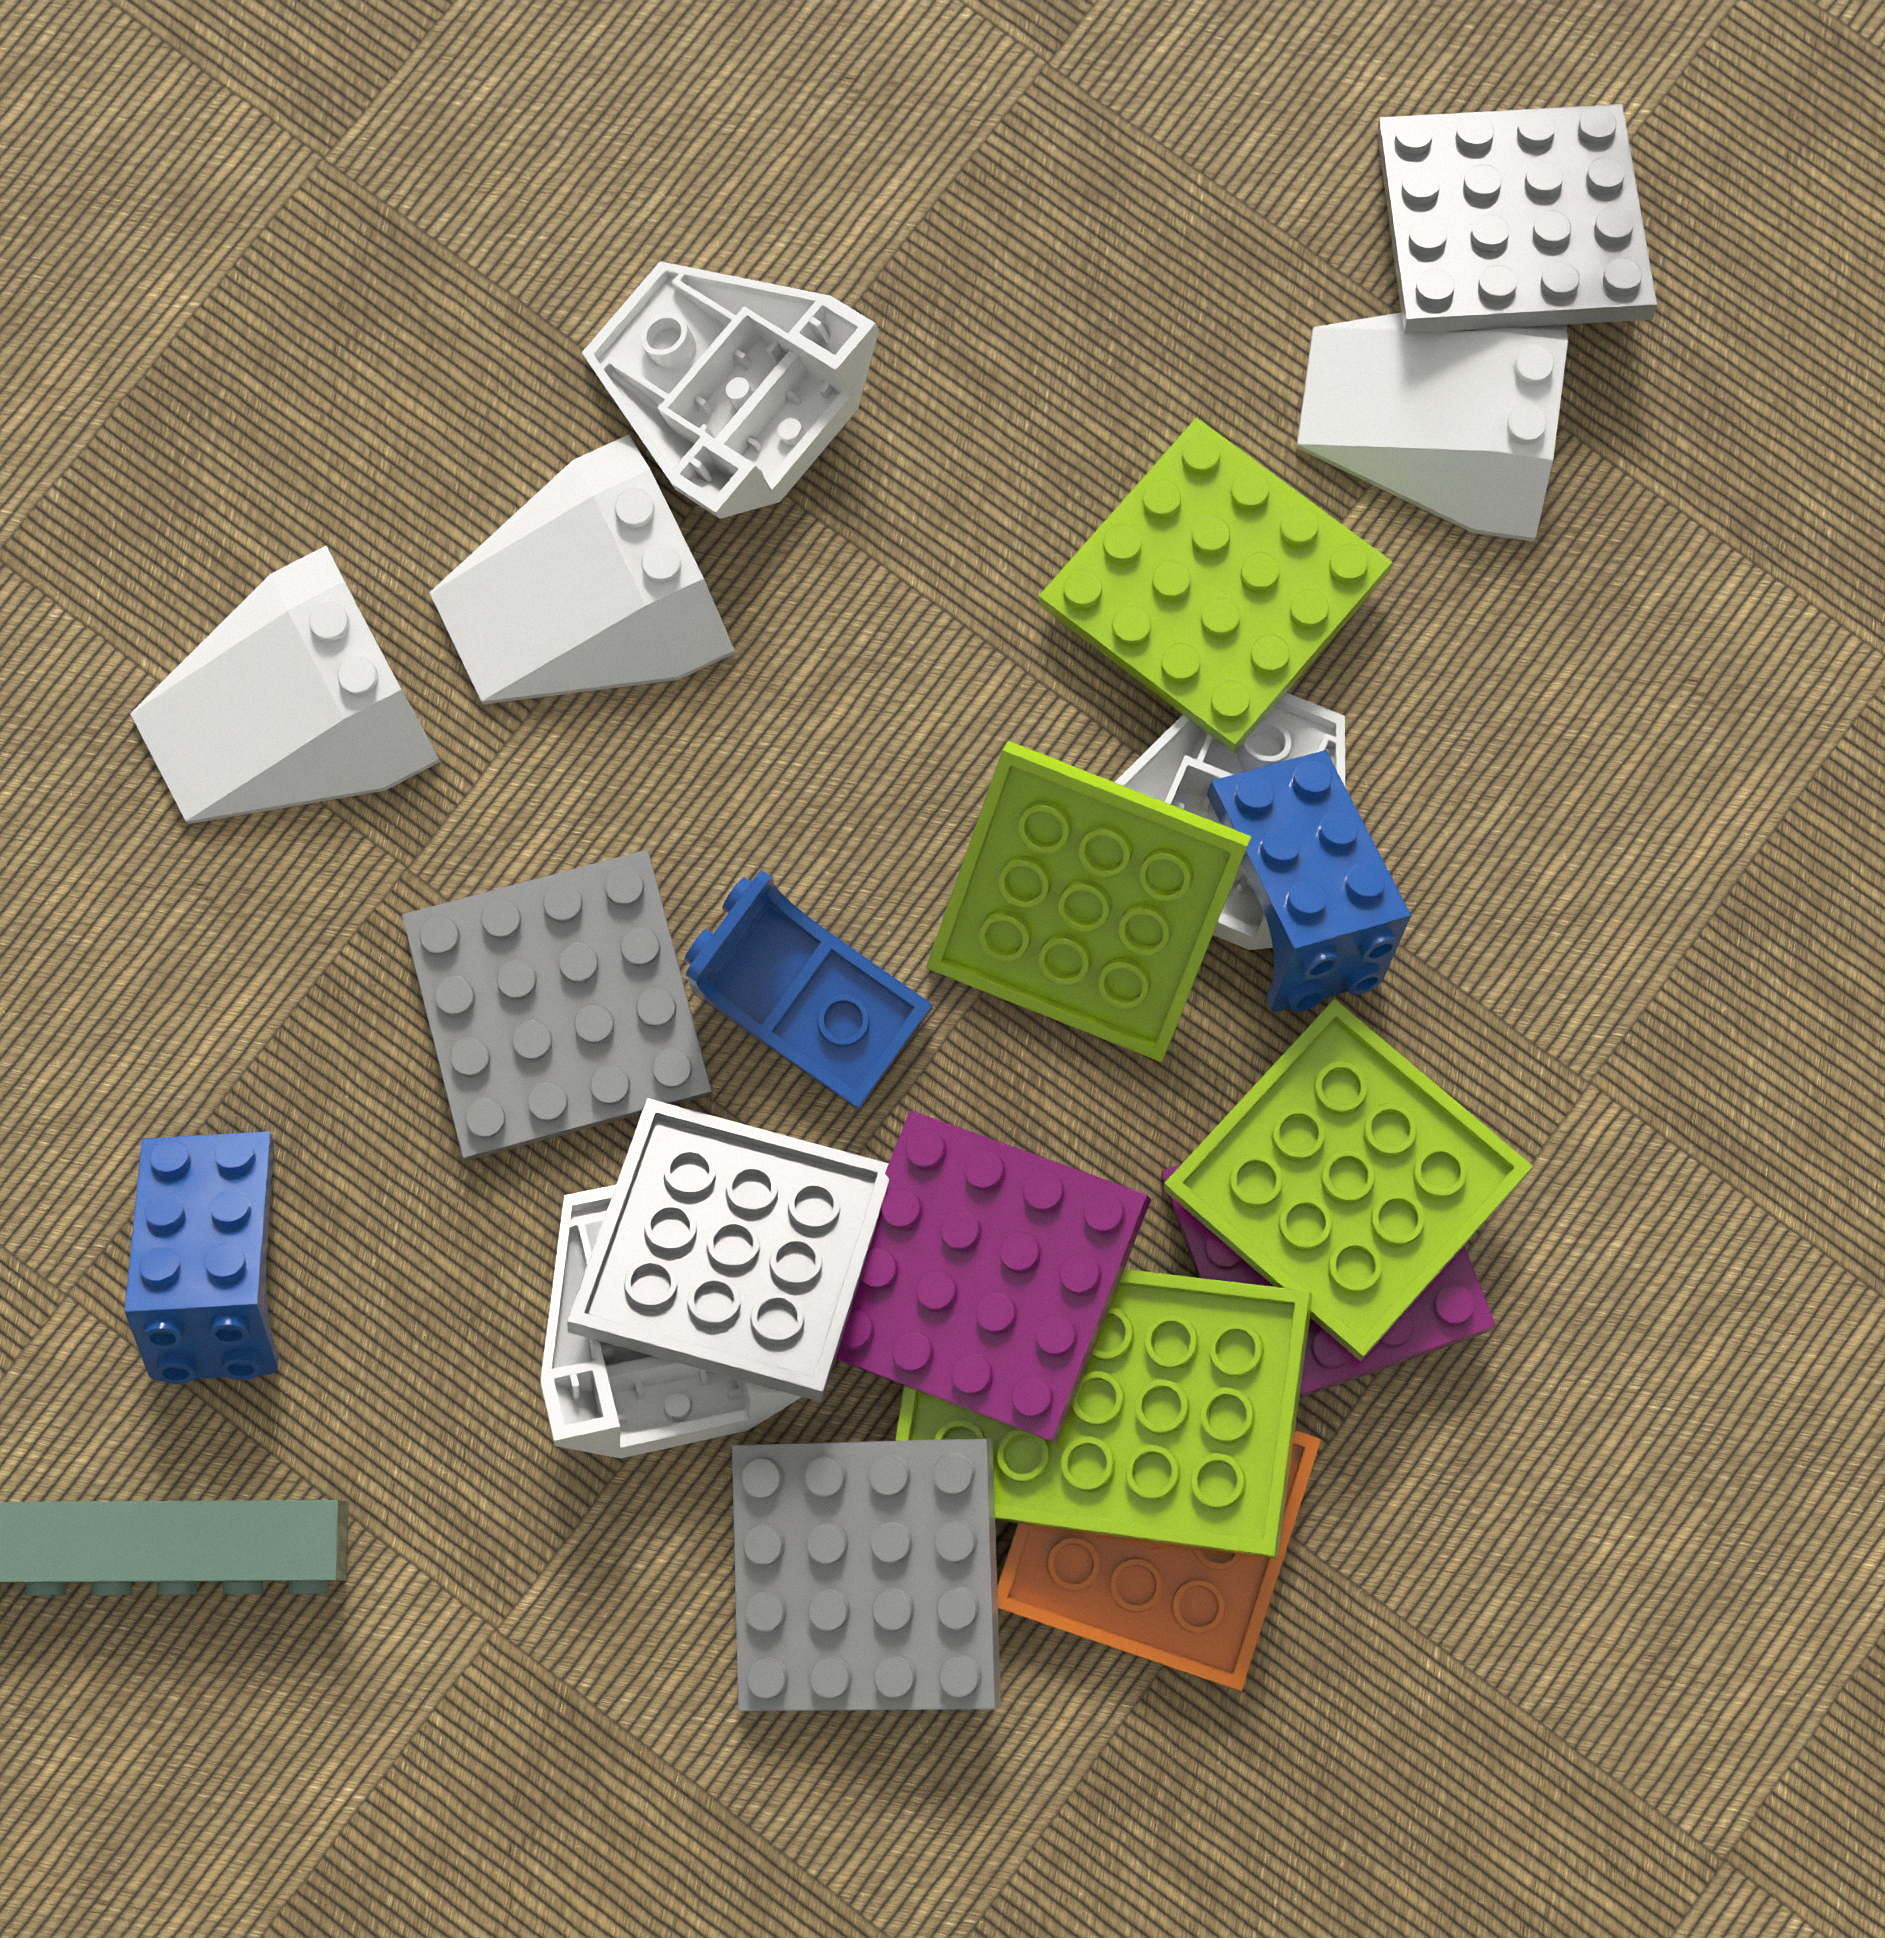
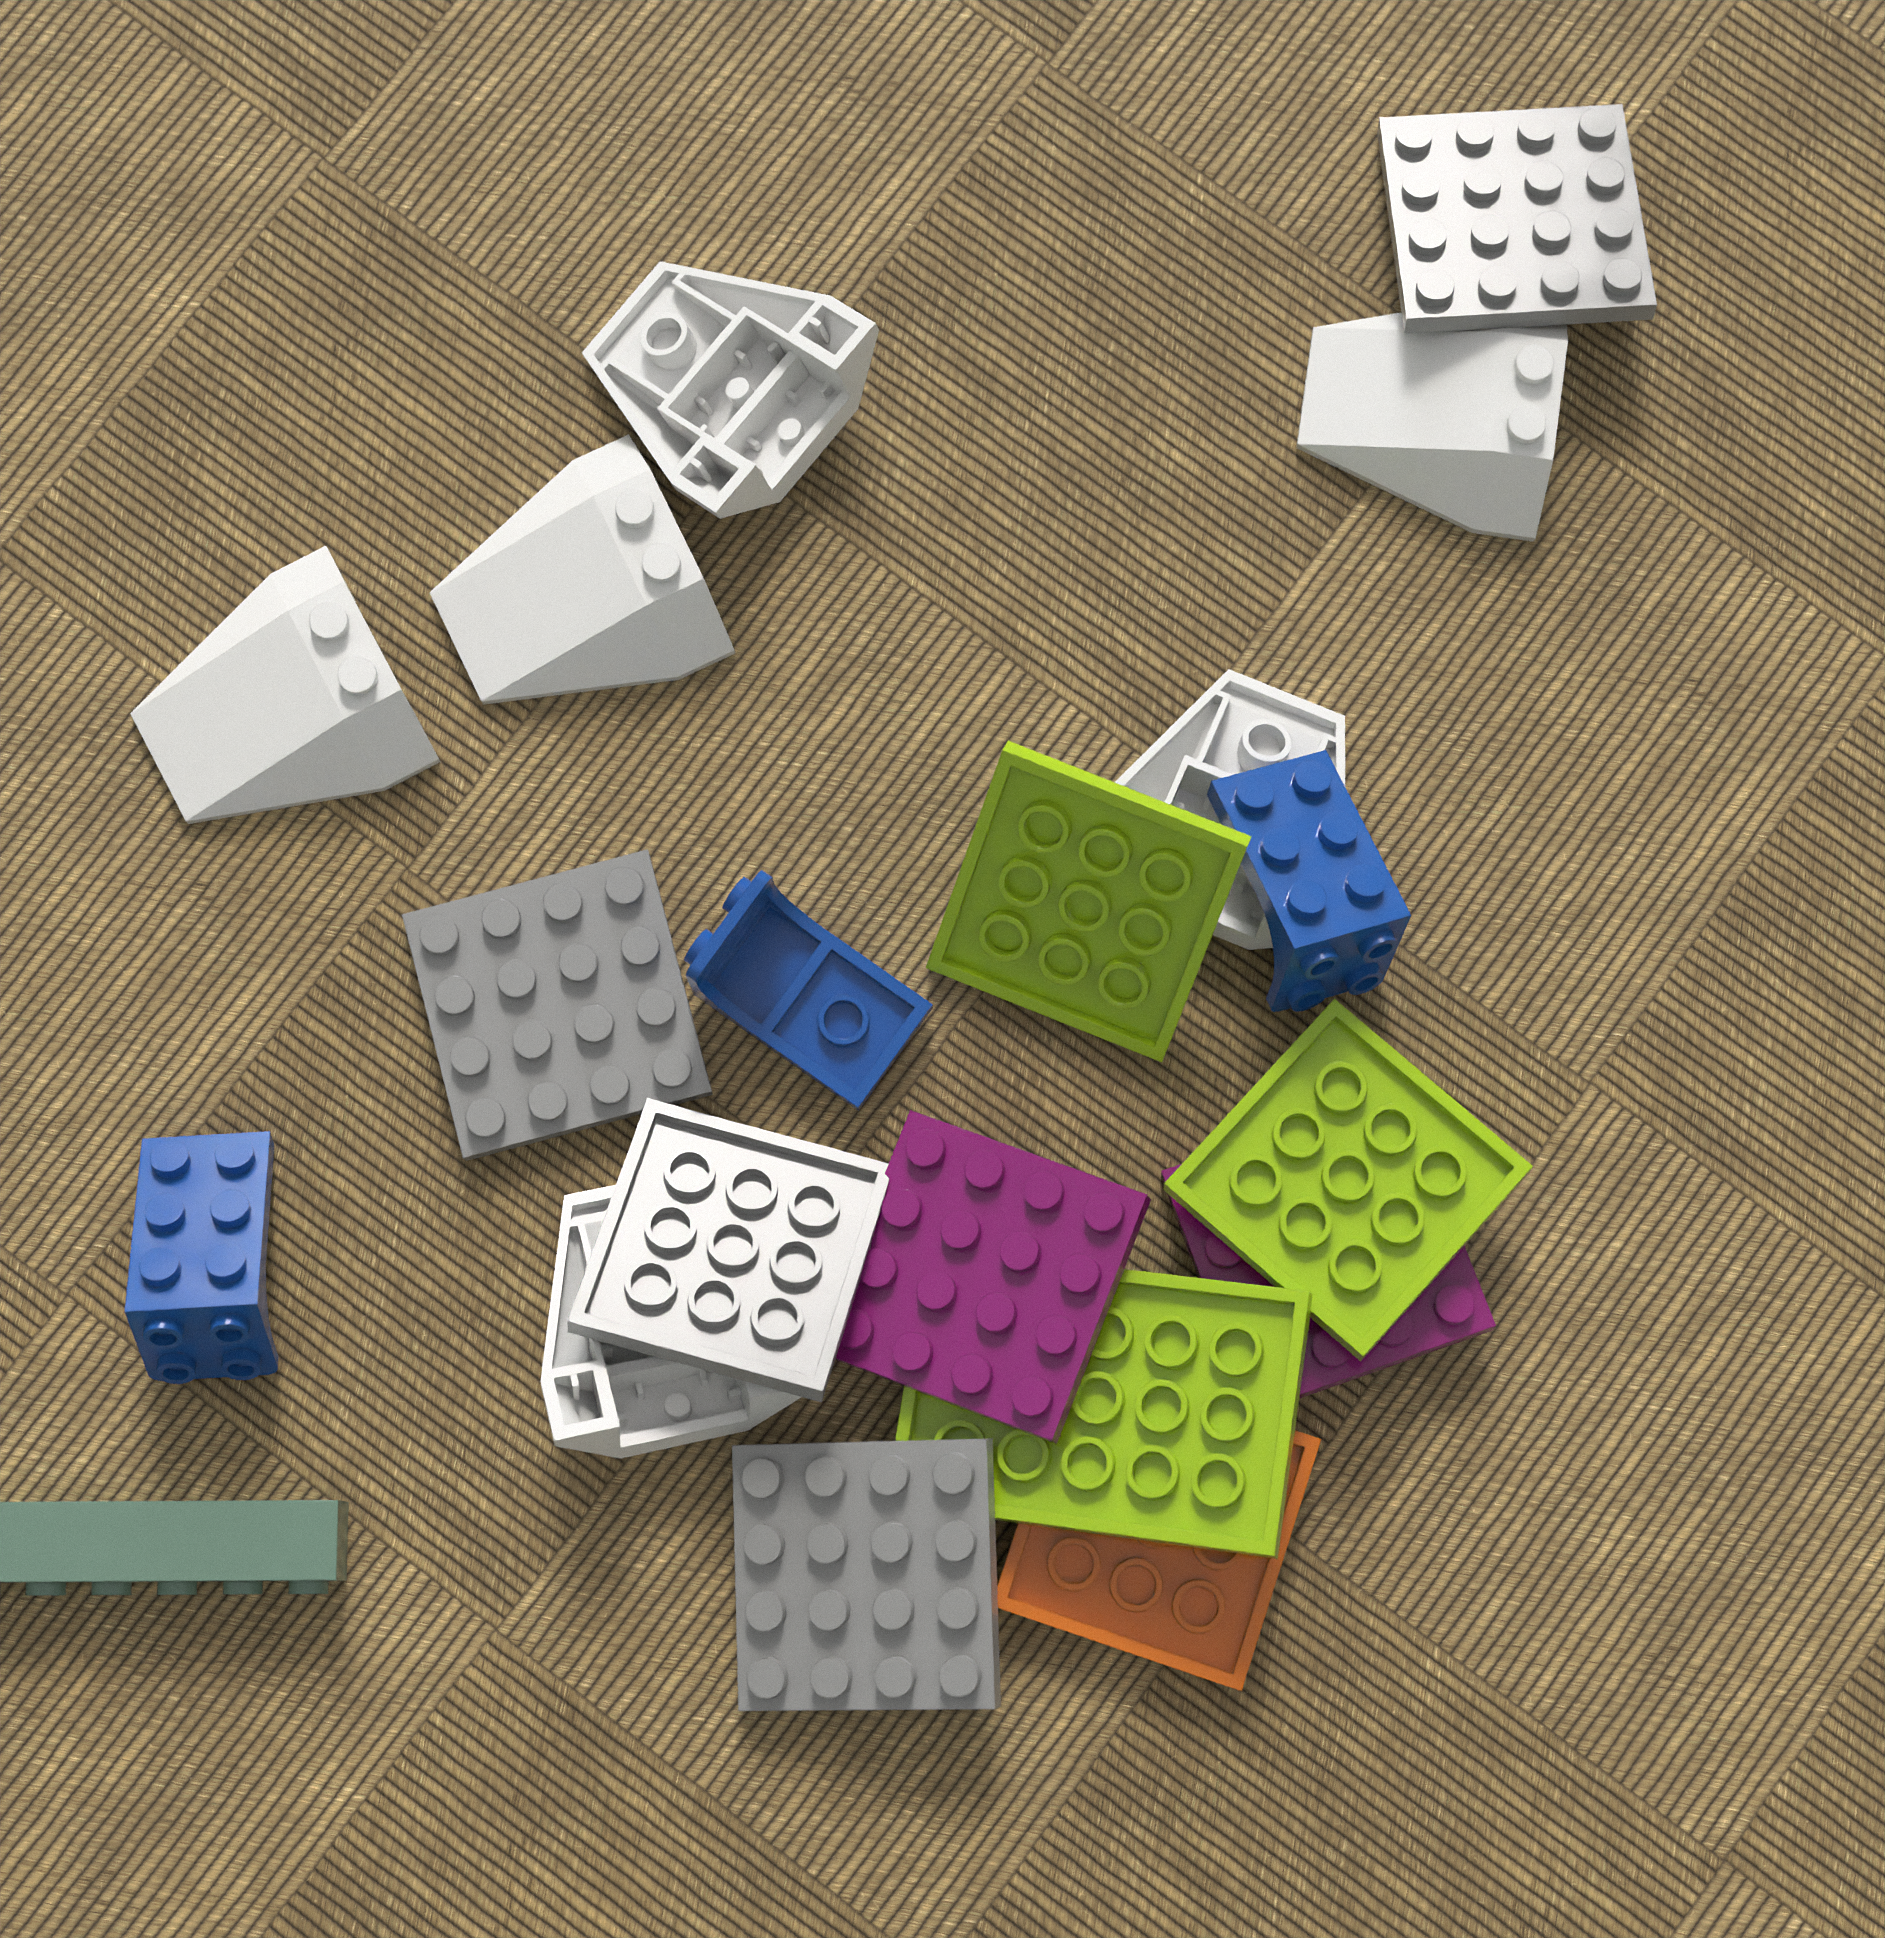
lime plate [1039,417,1393,753] -> none

